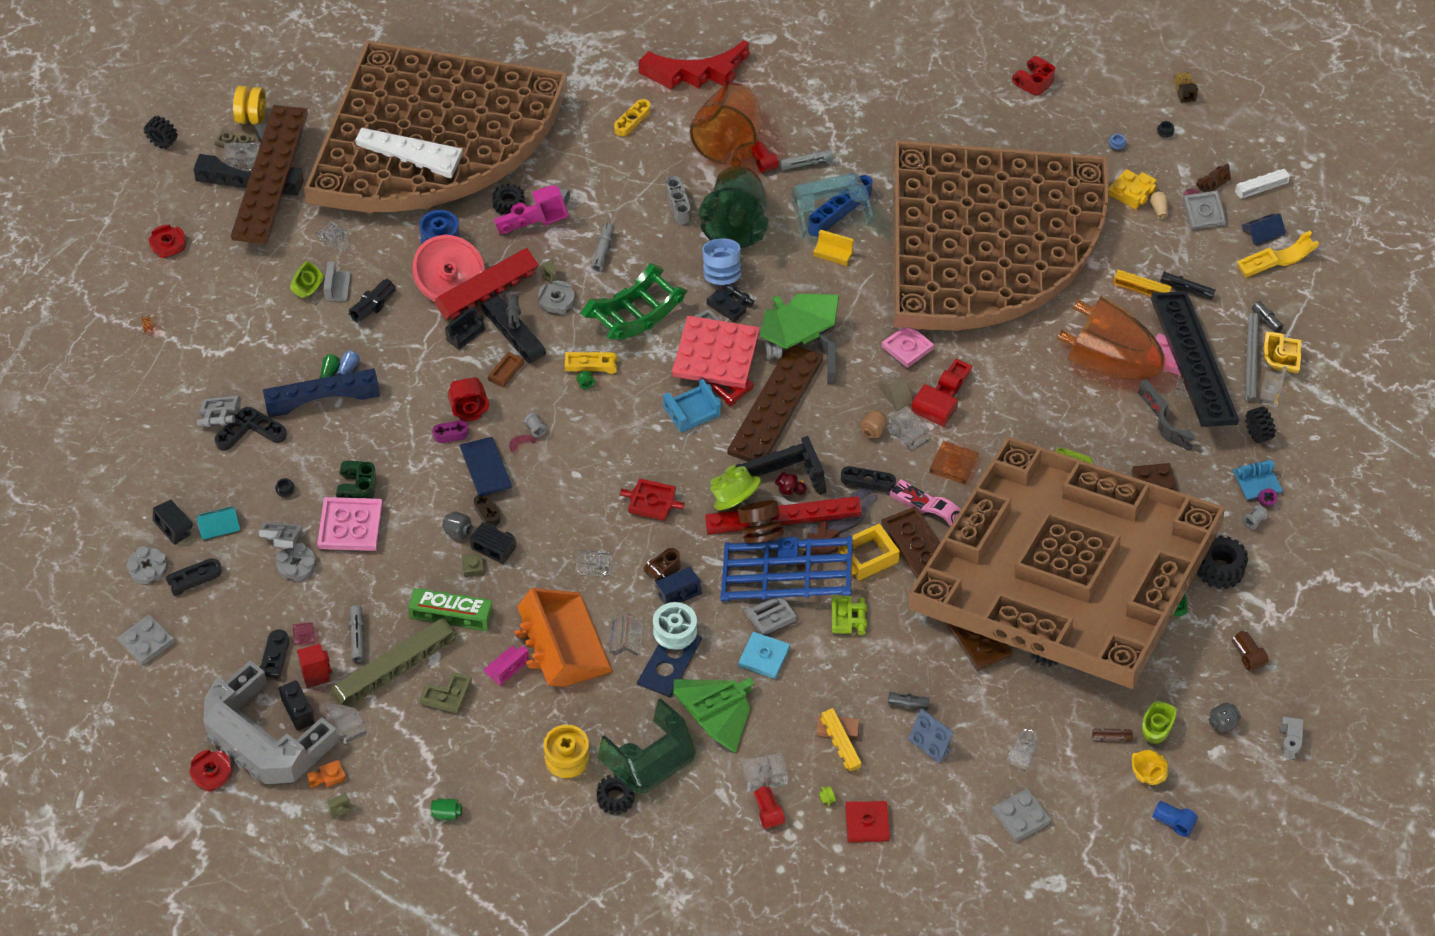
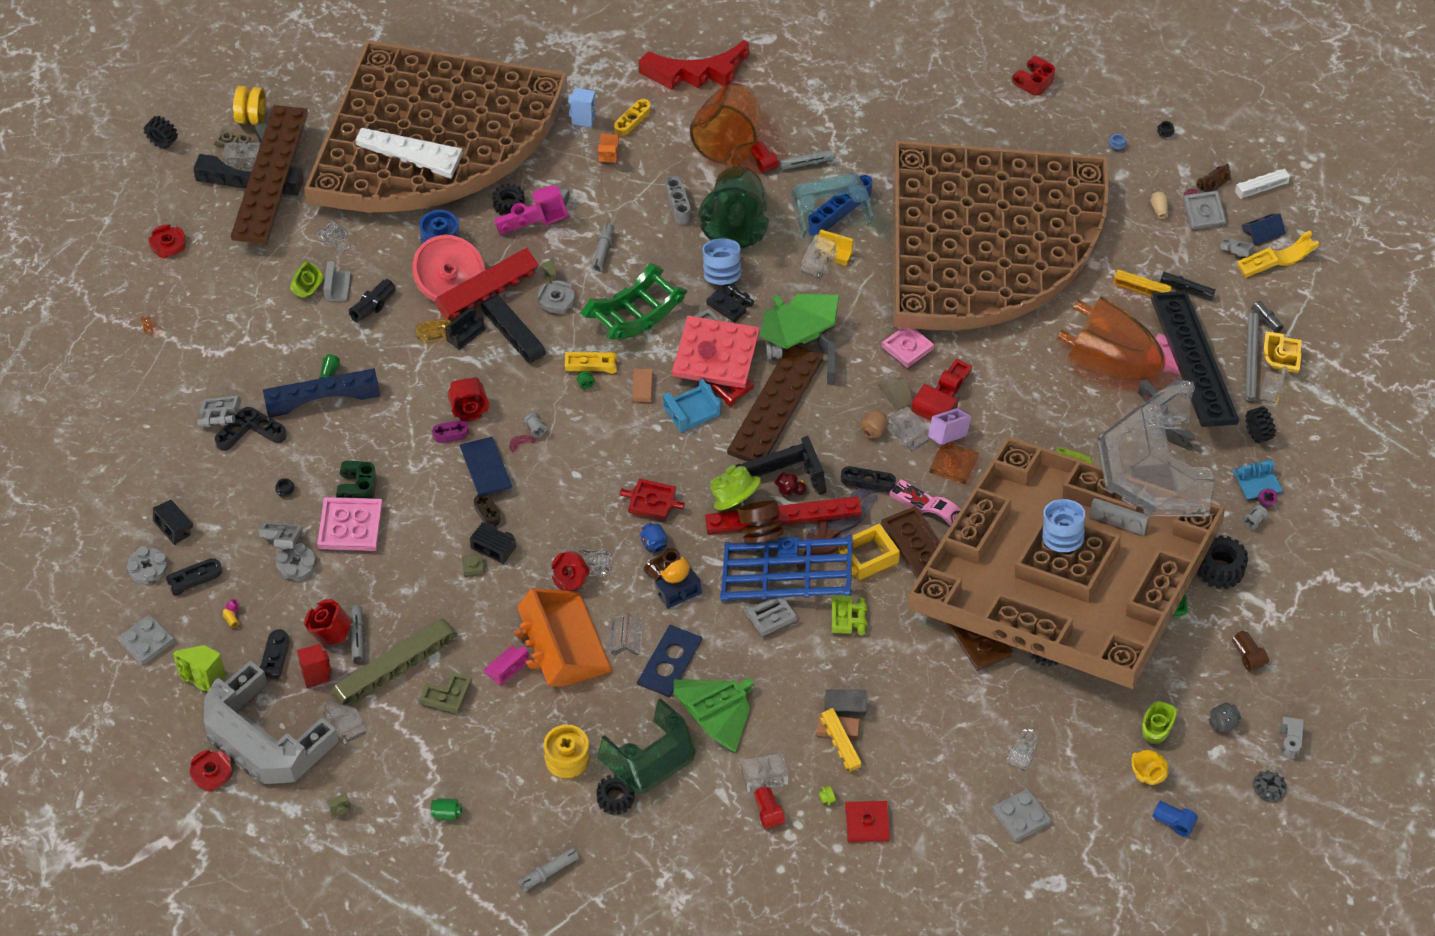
teal panel [196,506,240,540] -> none
black brick [278,680,315,731] -> none
clear pink plate [293,622,315,645] -> none
orange plate [307,760,346,788] -> none
medium blue cone [337,351,360,375] -> none
bright green brick [408,588,493,631] -> none
dark grey head [442,511,473,540] -> none
dark orange tile [487,352,524,388] -> none
dark grey pin [506,294,521,329] -> none
light aqua wheel [653,602,697,650] -> none
medium azure plate [738,632,790,679] -> none
dark grey pin [888,692,930,710] -> none
sand blue hinge [908,709,954,763] -> none
reddish brown axle [1092,728,1133,742] -> none
yellow plate [1108,169,1158,210] -> none
leg [1174,72,1198,103] -> none
none -> lime slope [173,645,226,691]
none -> arm [222,599,239,629]
none -> red brick [304,599,352,646]
none -> clear yellow plate [415,318,451,341]
none -> light grey pin [519,848,579,892]
none -> red plate [551,551,590,591]
none -> light blue brick [568,88,596,128]
none -> orange brick [598,134,619,163]
none -> nougat tile [632,369,652,402]
none -> blue head [639,523,668,553]
none -> light orange hair [660,557,690,583]
none -> clear pink plate [698,341,716,359]
none -> clear brick [800,235,838,280]
none -> black hinge [825,689,867,715]
none -> lavender brick [928,408,971,444]
none -> light blue wheel [1043,499,1085,552]
none -> light grey plate [1089,498,1150,536]
none -> clear windscreen [1097,380,1215,516]
none -> light grey plate [1220,238,1255,257]
none -> dark grey gear [1253,769,1287,801]

